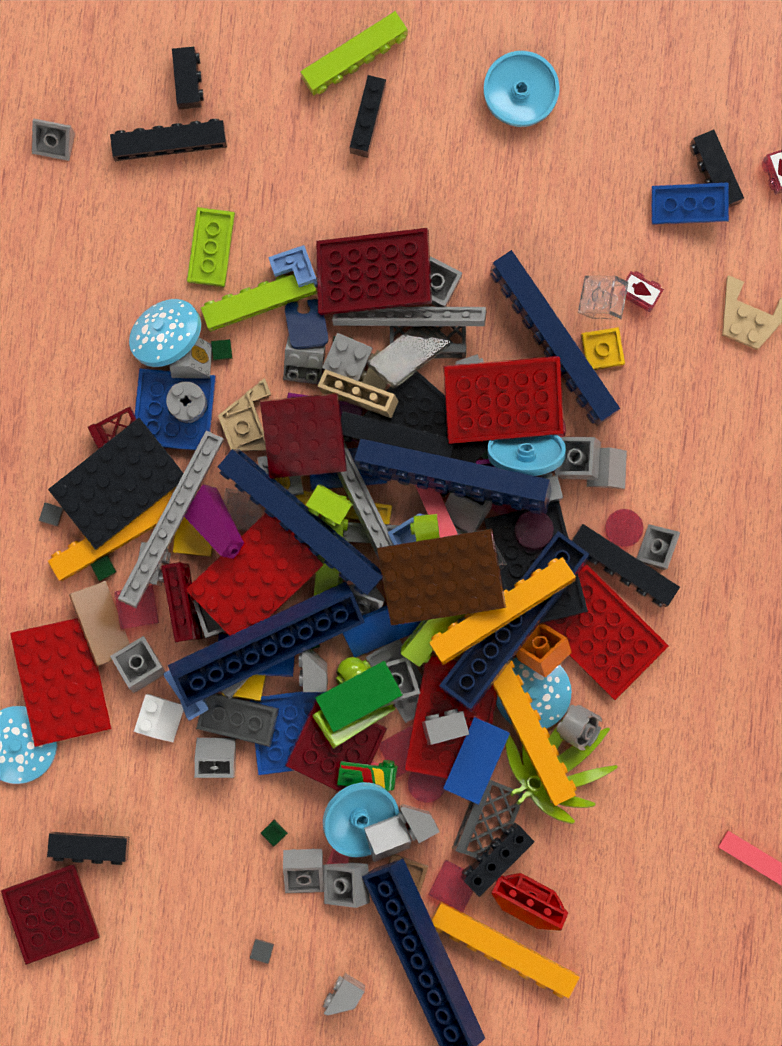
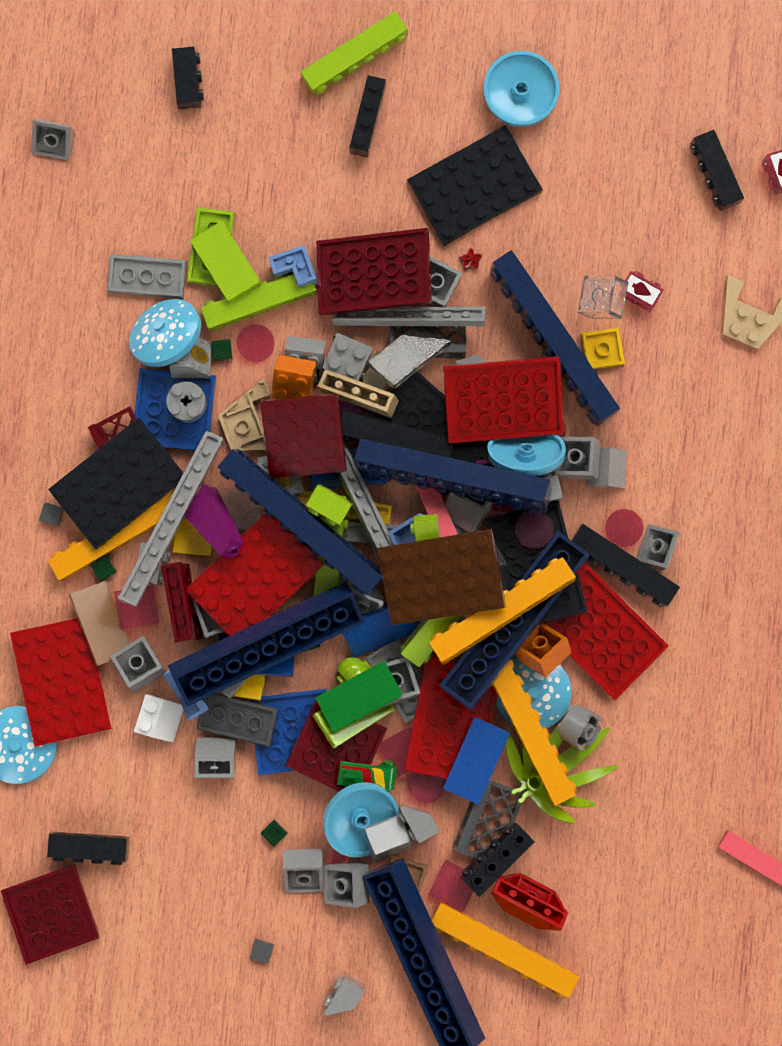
black brick [110,119,227,162] -> none
dark blue piece [285,299,328,349] -> none
light grey slope [299,648,328,692] -> none
light grey brick [422,709,469,745] -> none
blue tile [652,183,729,225] -> none
none -> light grey tile [107,254,187,299]
none -> lime tile [190,221,261,303]
none -> clear pink tile [237,324,275,362]
none -> orange brick [271,354,316,399]
none -> black plate [407,125,543,246]
none -> red plant [460,248,482,269]

